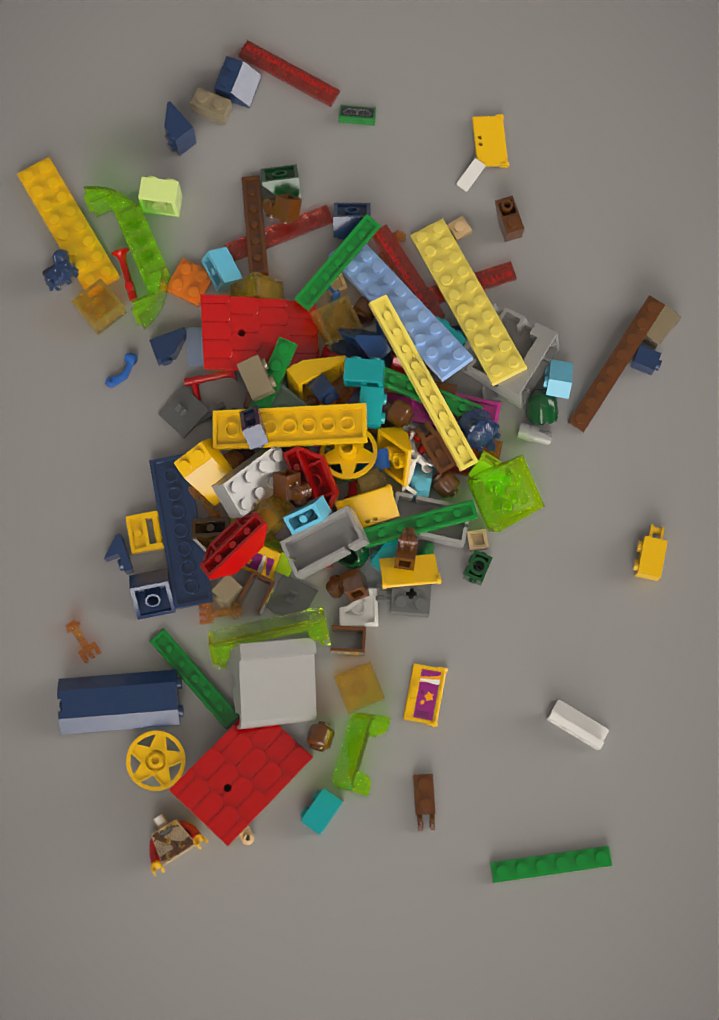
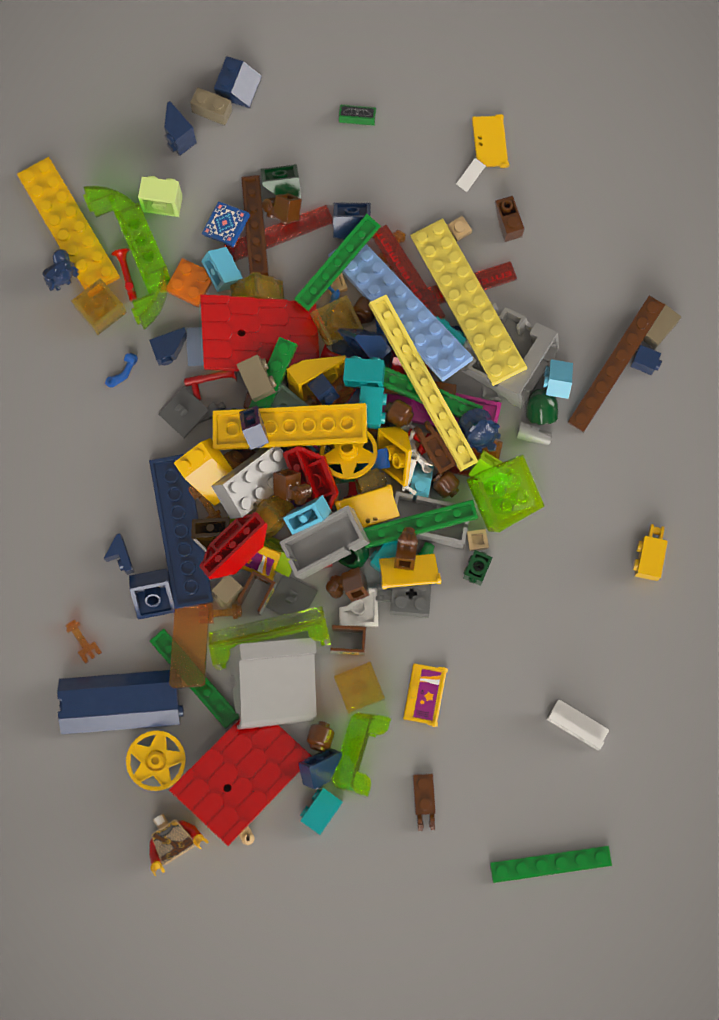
yellow plate [125,511,164,555] -> none
clear red tile [238,40,340,107] -> none
none -> clear orange piece [169,606,210,688]
none -> blue tile [202,201,250,247]
none -> dark blue slope [298,748,342,789]

